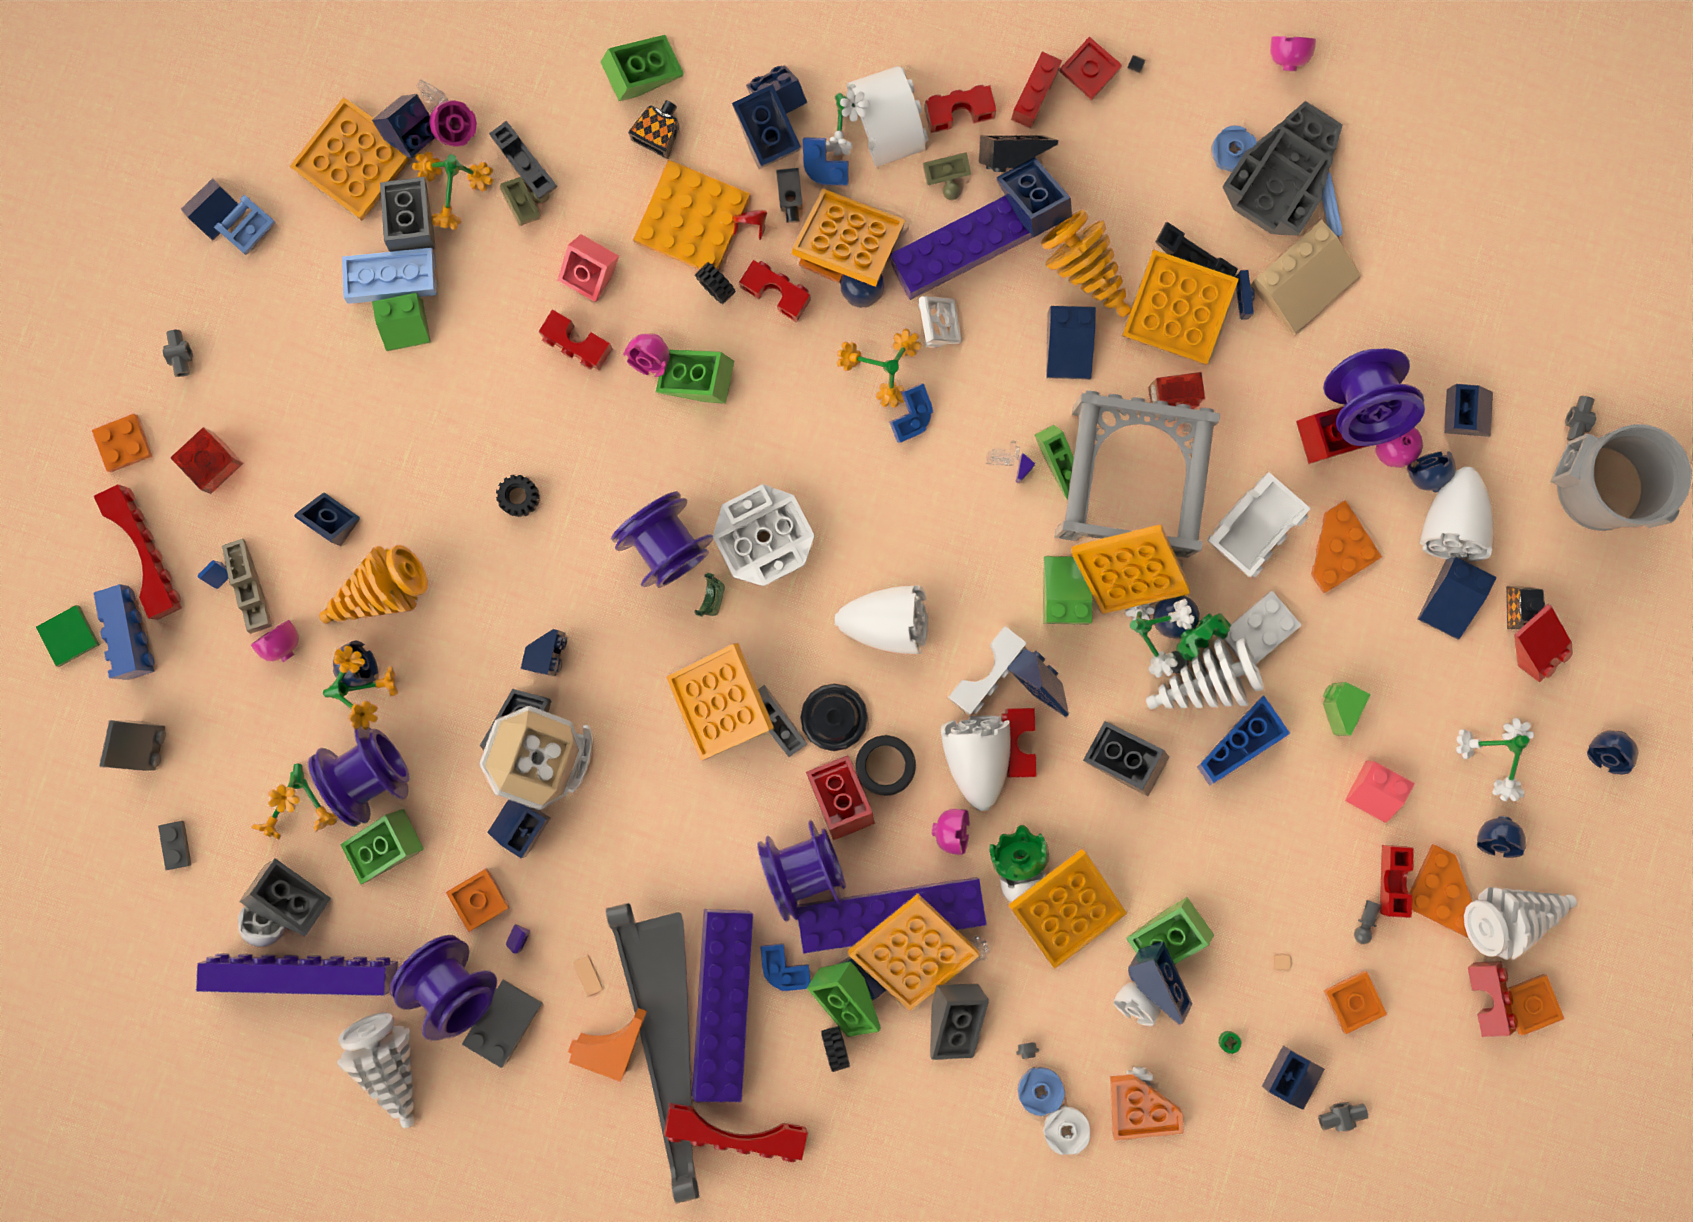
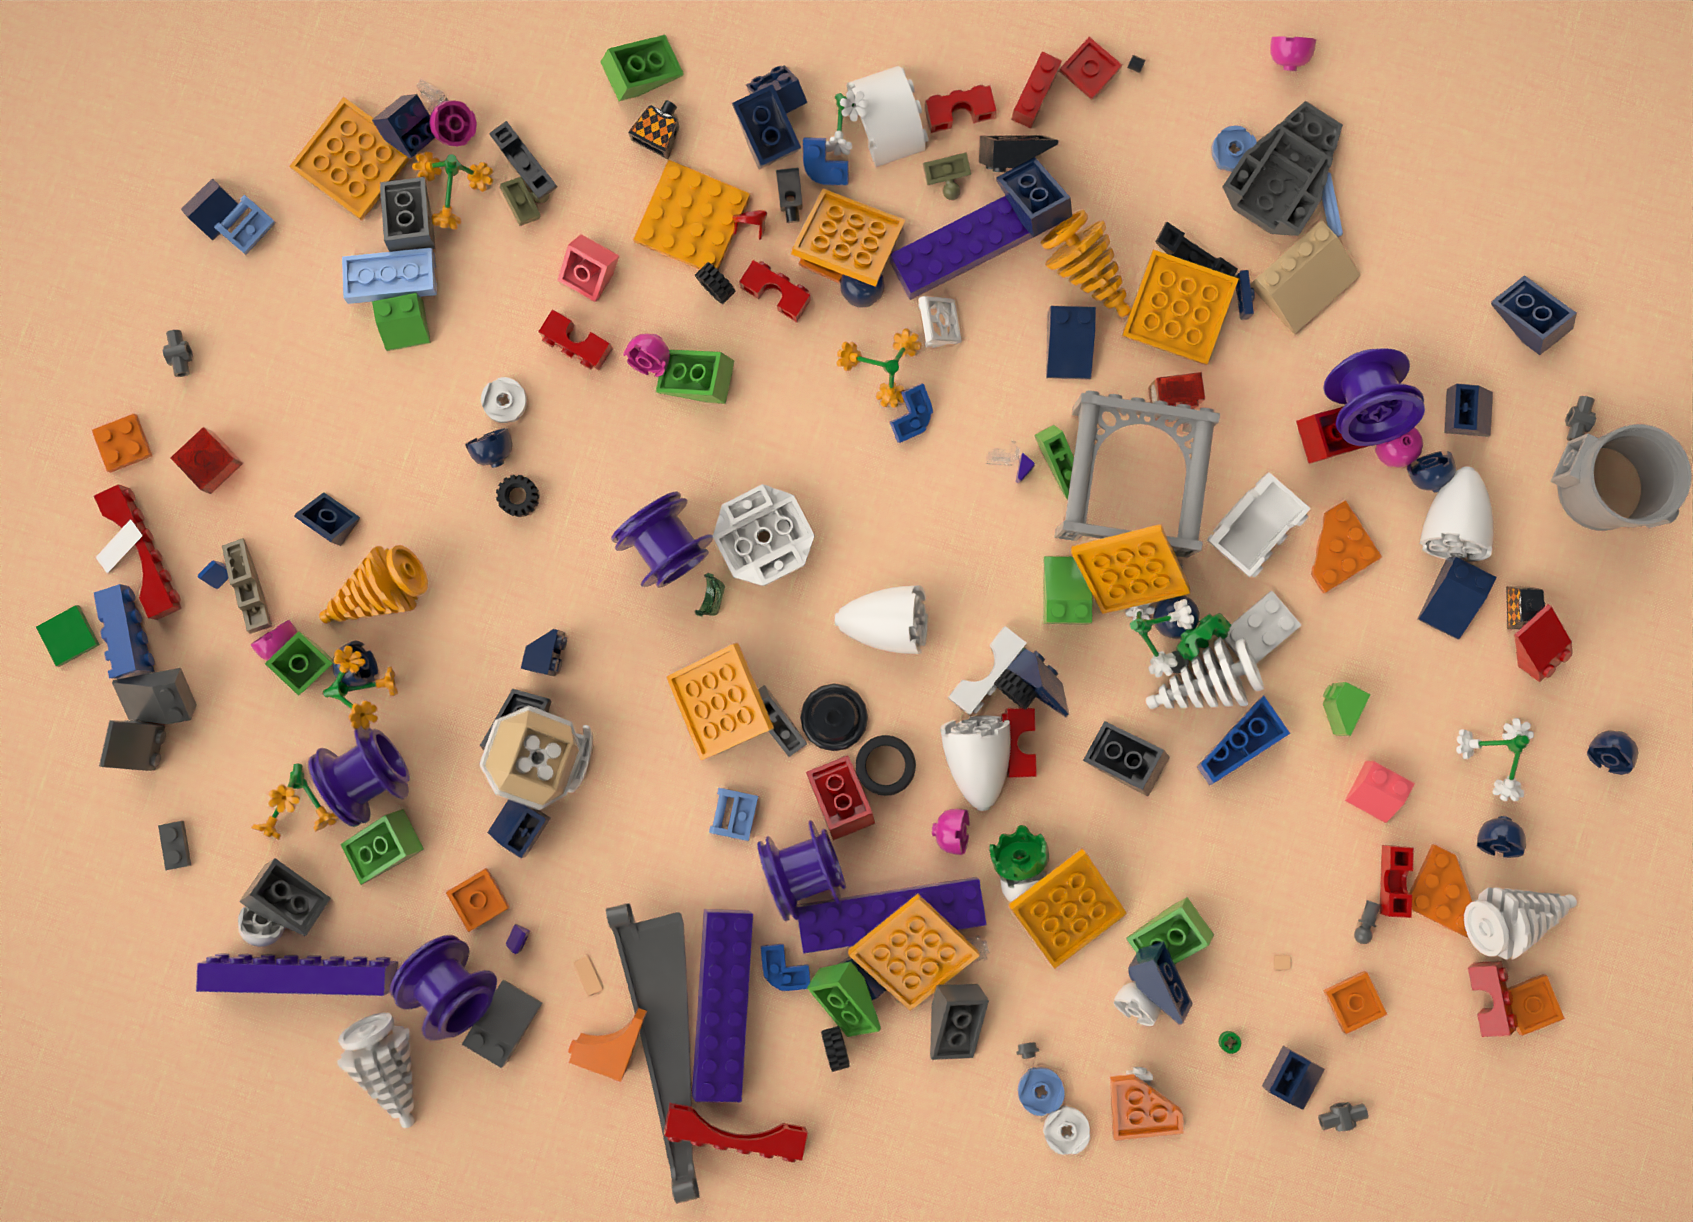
none -> white sticker [95,519,143,573]
none -> dark grey slope [112,668,197,724]
none -> bright green slope [265,631,333,696]
none -> dark blue cylinder [465,428,513,468]
none -> white plate [481,377,527,423]
none -> medium blue plate [709,787,758,841]
none -> black tyre [994,669,1038,710]
none -> dark blue slope [1491,275,1577,355]

